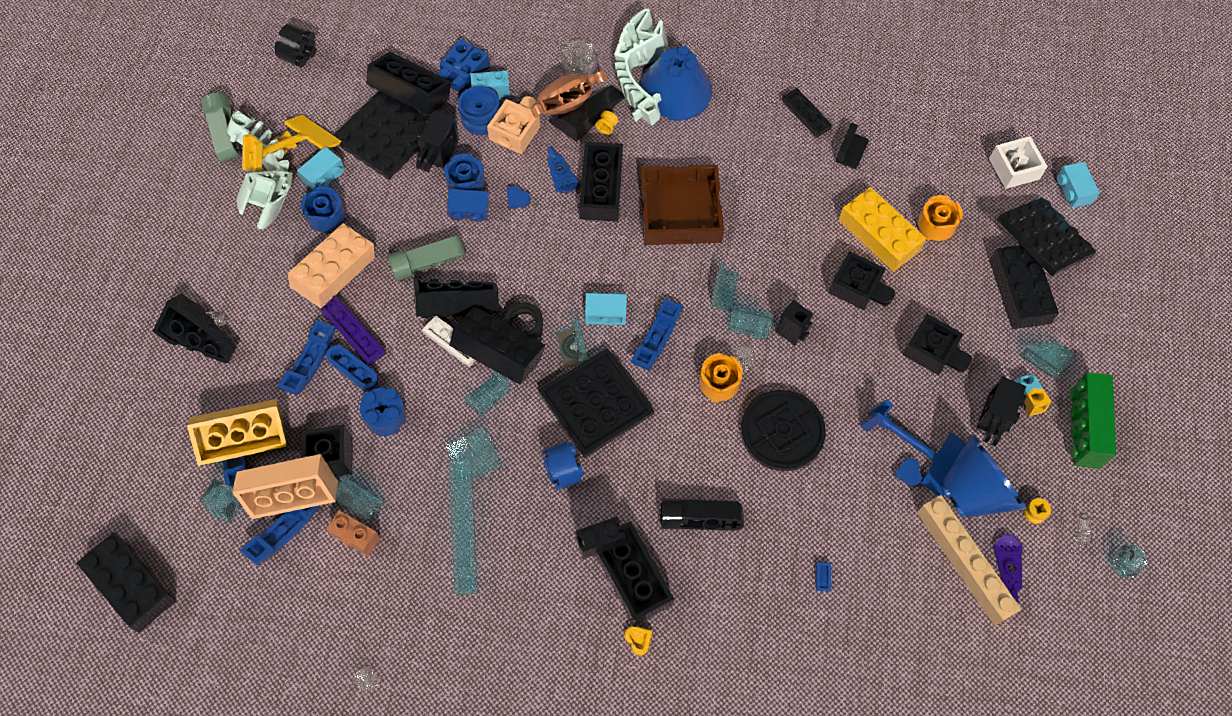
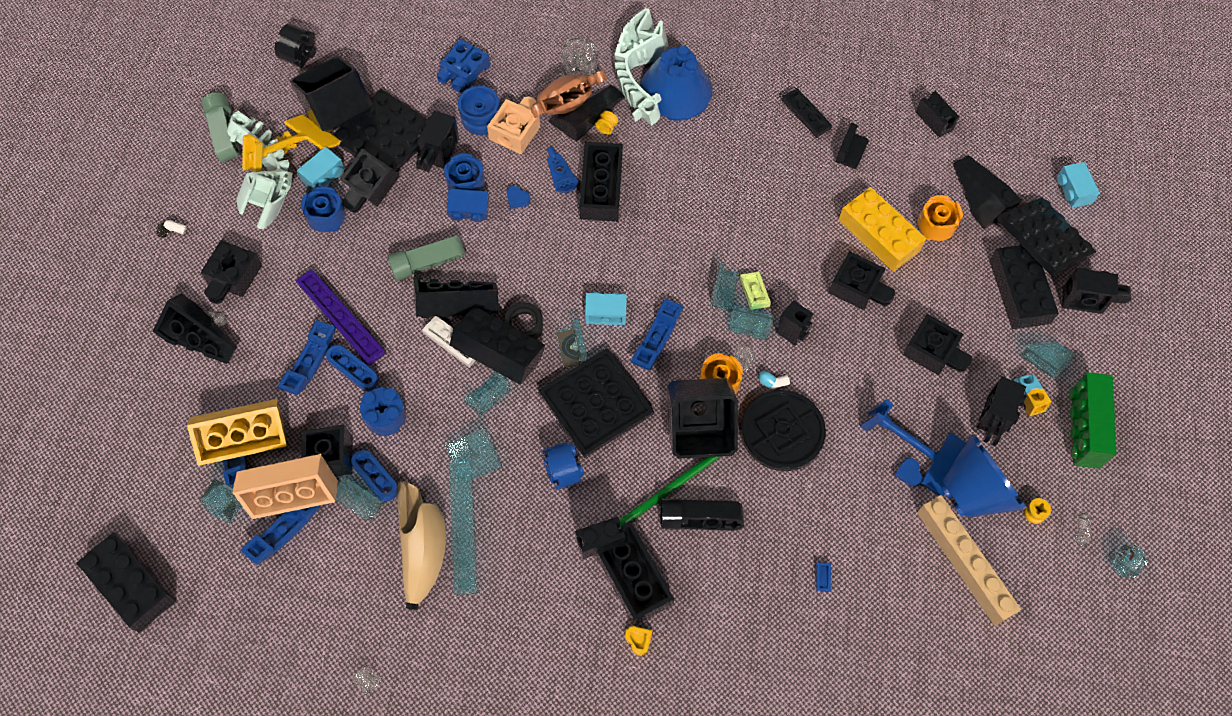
light nougat brick [287,223,375,308] -> none
nougat brick [326,511,380,557] -> none
black brick [366,51,451,115] -> none
medium azure brick [471,71,510,100] -> none
reddish brown tile [640,165,724,245] -> none
white brick [989,136,1048,189] -> none
dark purple piece [993,535,1022,602] -> none
none -> arm [156,220,186,238]
none -> black brick [200,240,262,304]
none -> black plate [290,56,372,133]
none -> black brick [340,148,400,213]
none -> blue plate [351,450,398,501]
none -> tan piece [397,481,446,610]
none -> green piece [619,457,720,526]
none -> black plate [667,378,738,459]
none -> yellowish green plate [740,272,771,310]
none -> arm [758,370,790,390]
none -> black brick [916,91,960,138]
none -> black wedge [953,155,1021,229]
none -> black brick [1062,268,1131,314]

